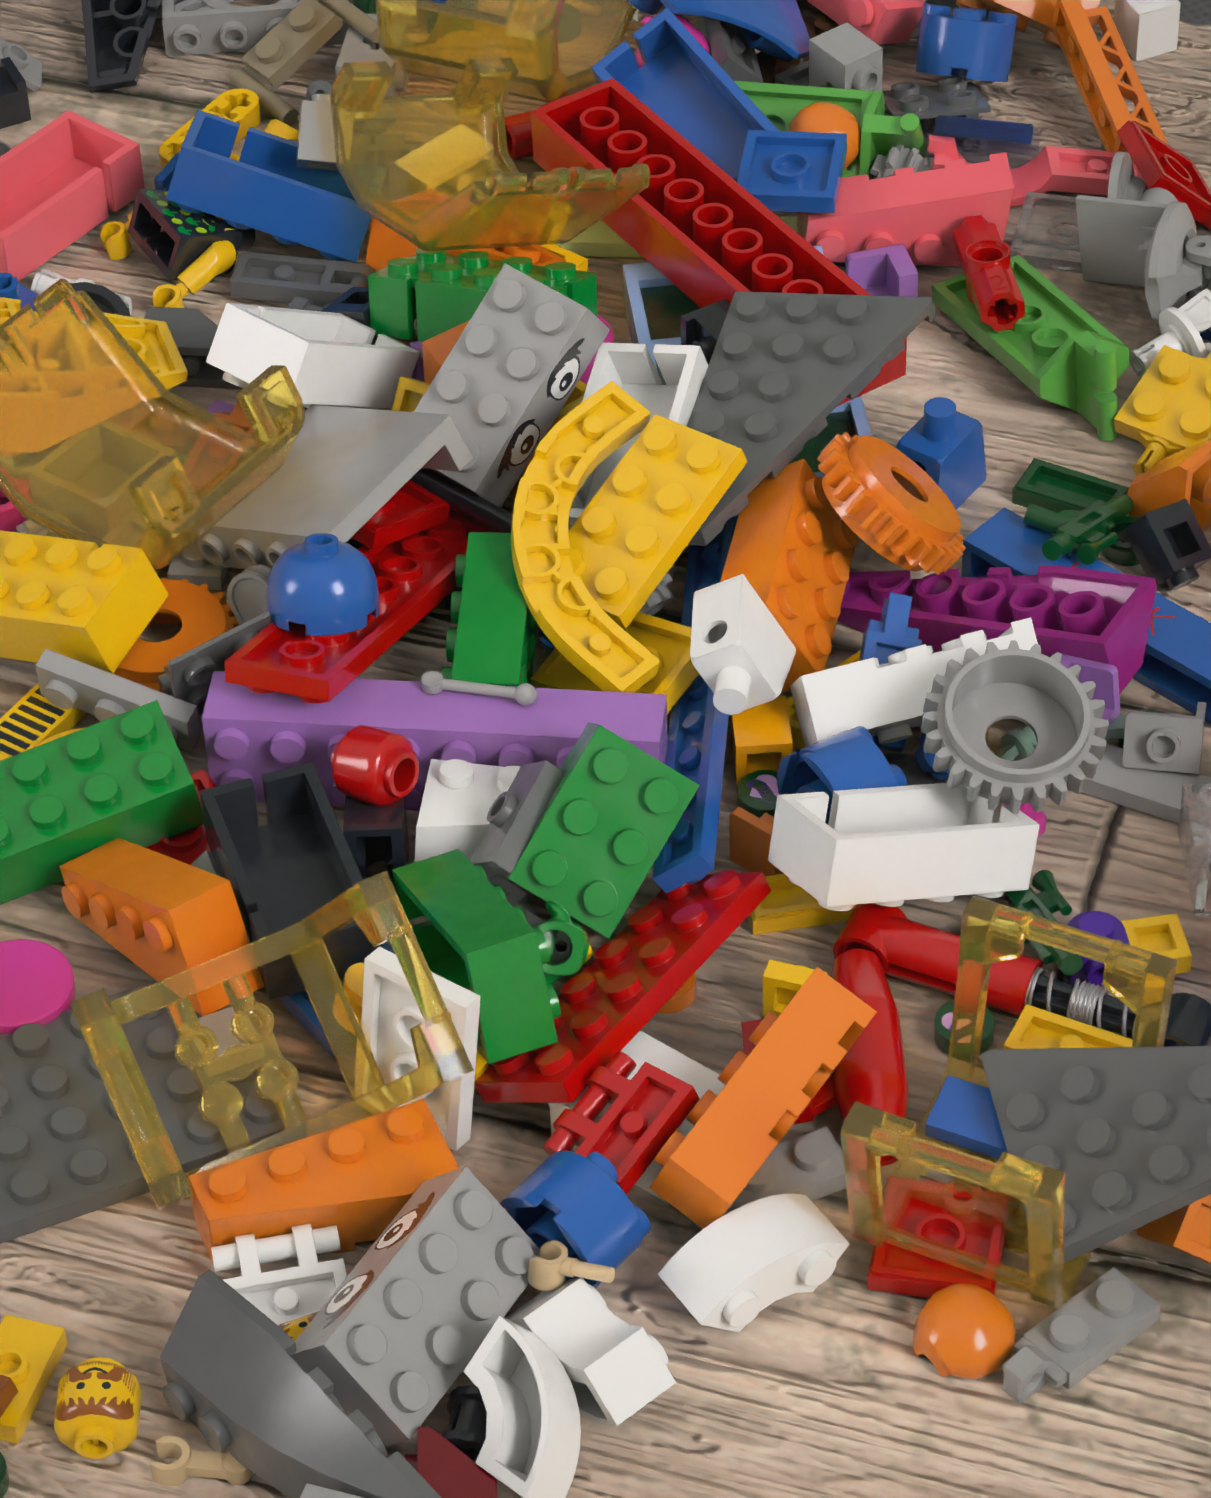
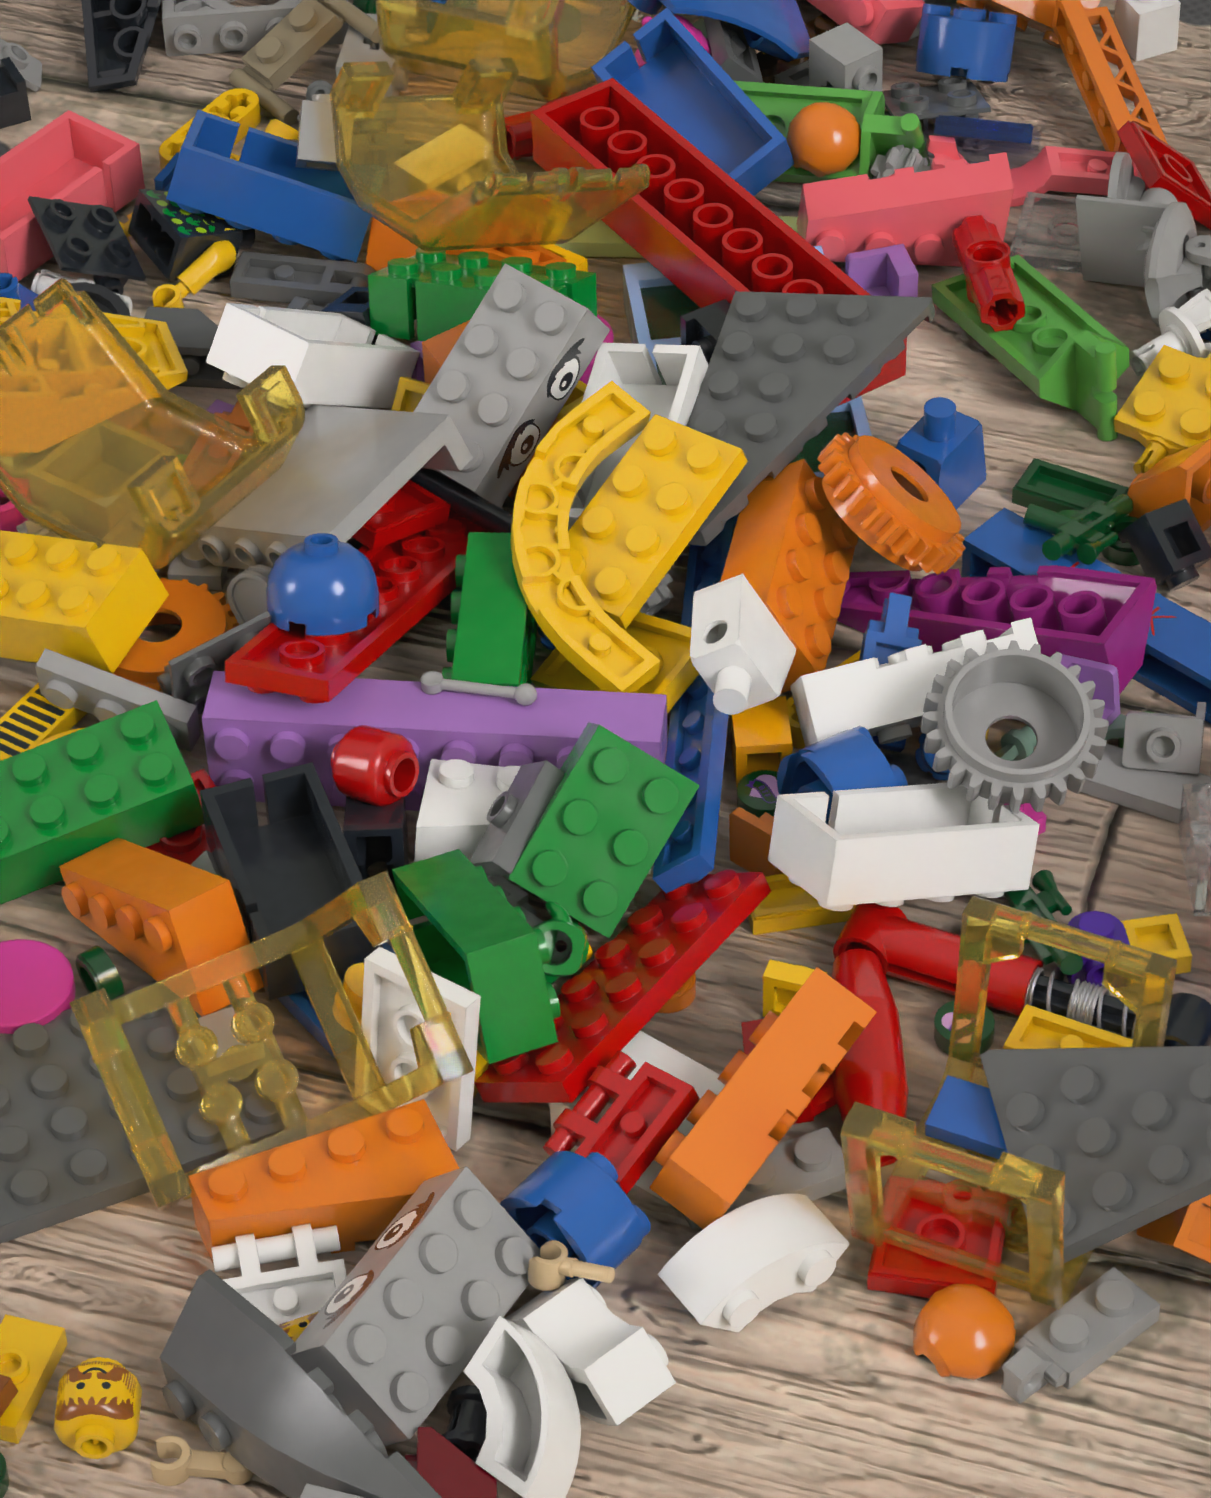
blue plate [737,130,847,214] -> none
none -> black hinge [27,196,146,295]
none -> dark green tile [75,945,125,1002]

